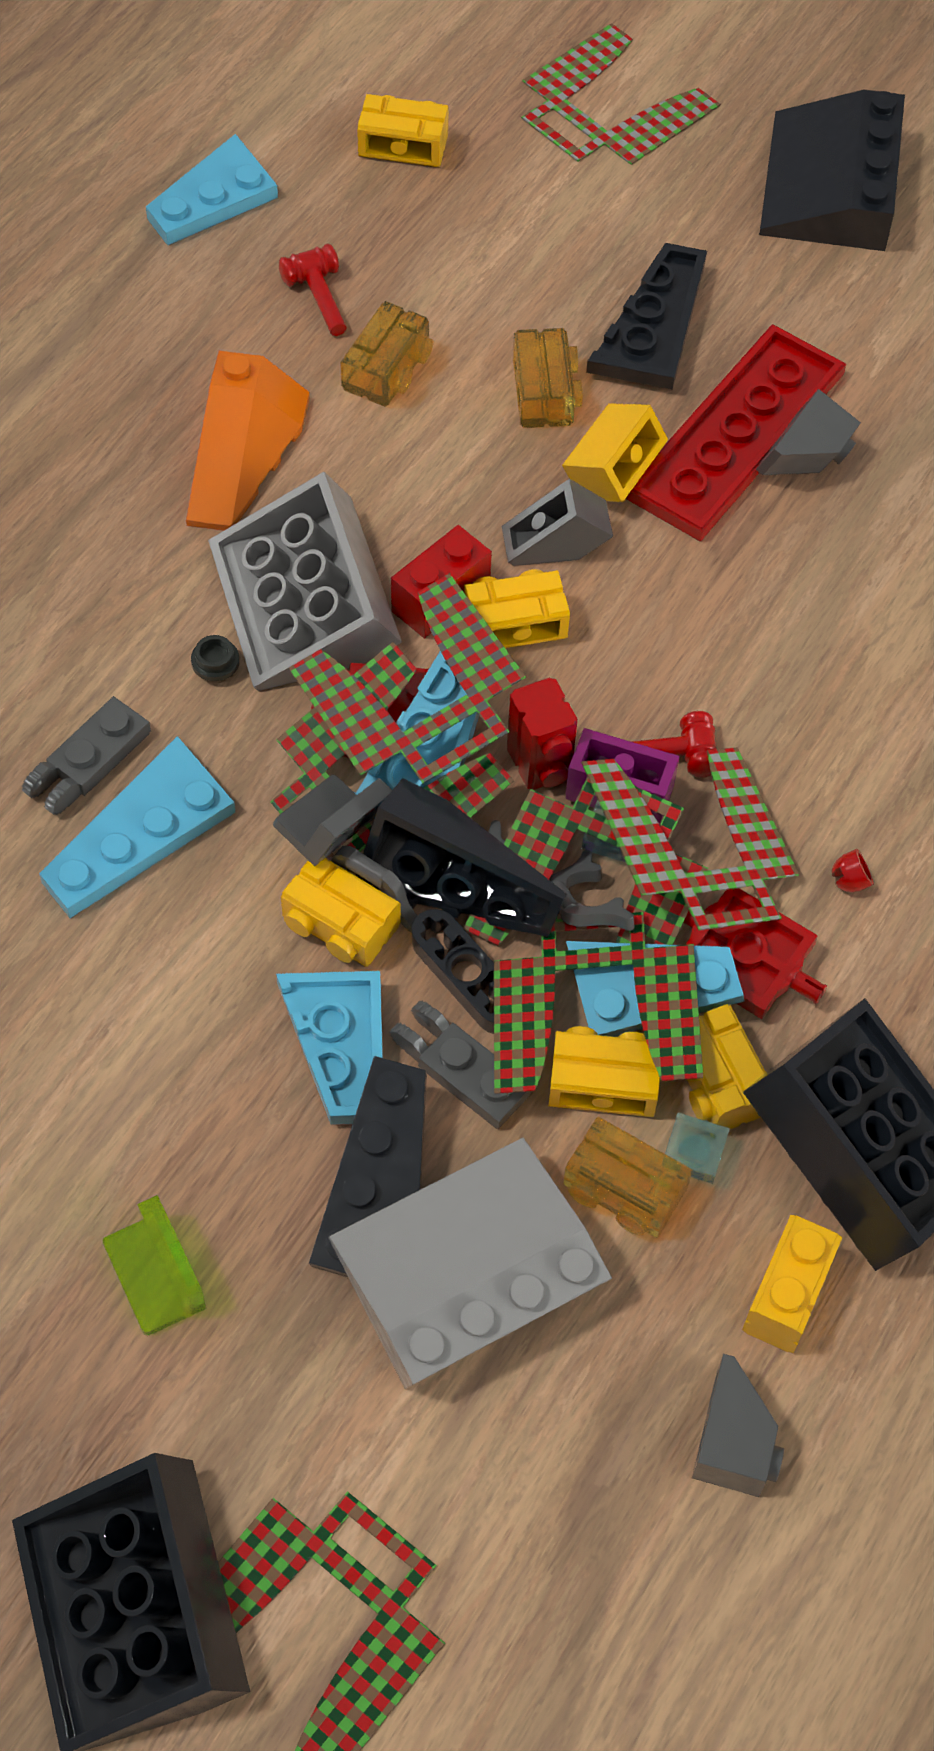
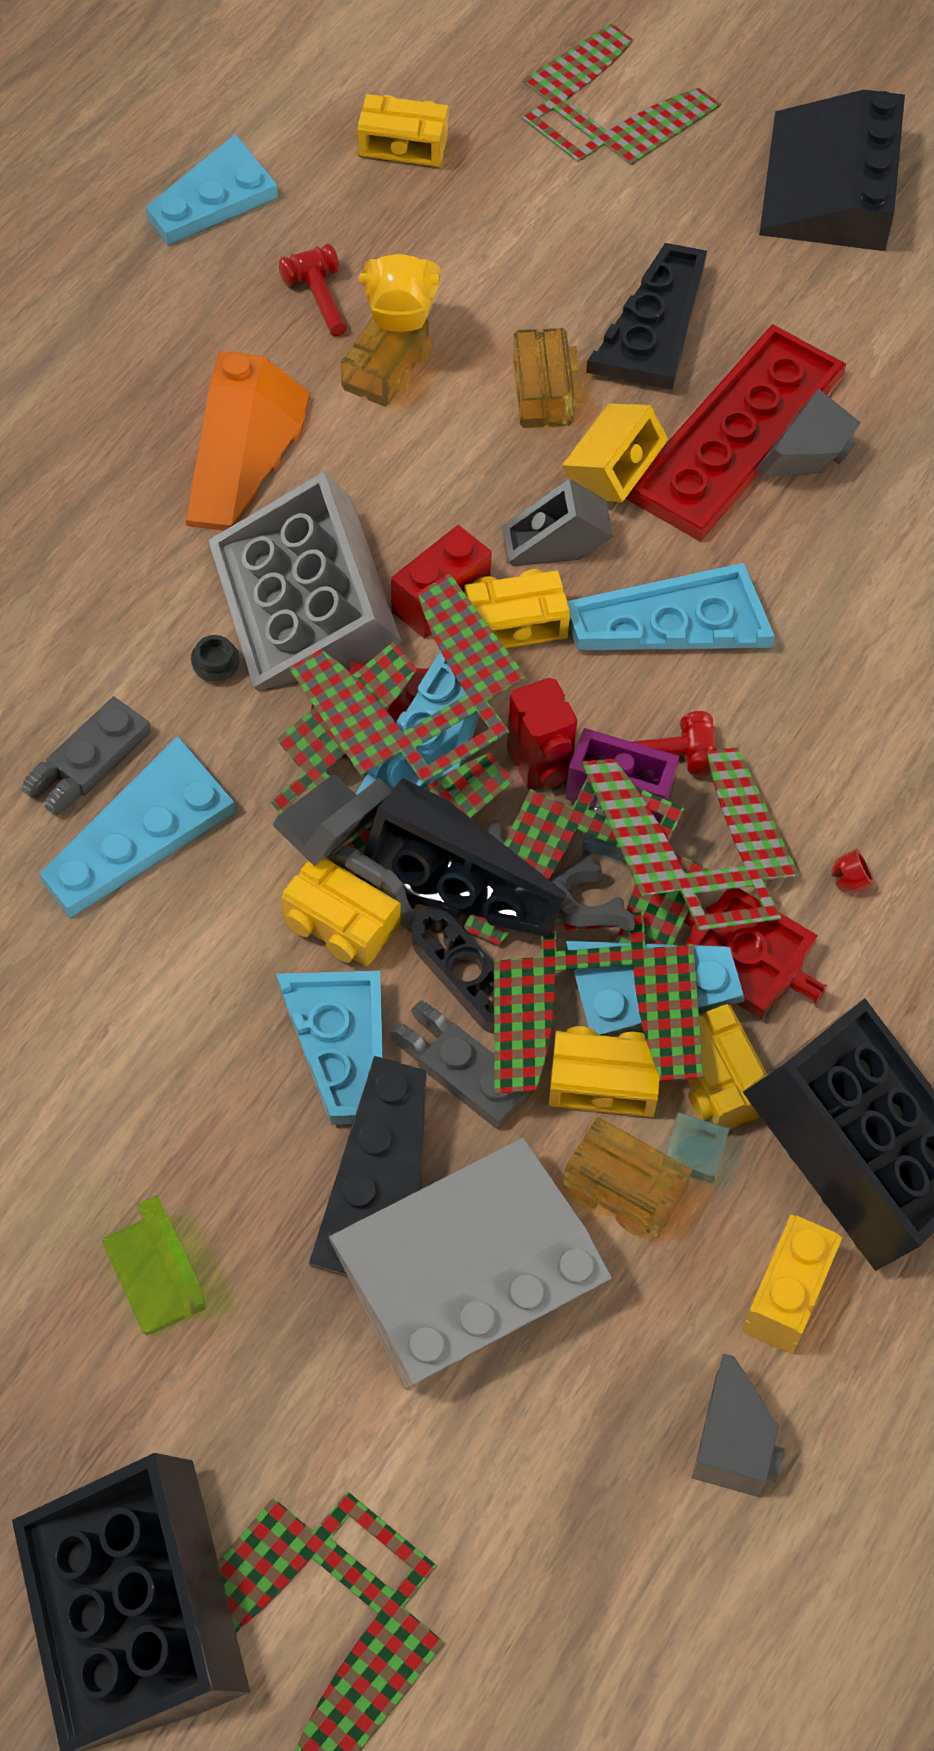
none -> yellow helmet [359,254,440,332]
none -> medium azure wing [567,563,775,650]

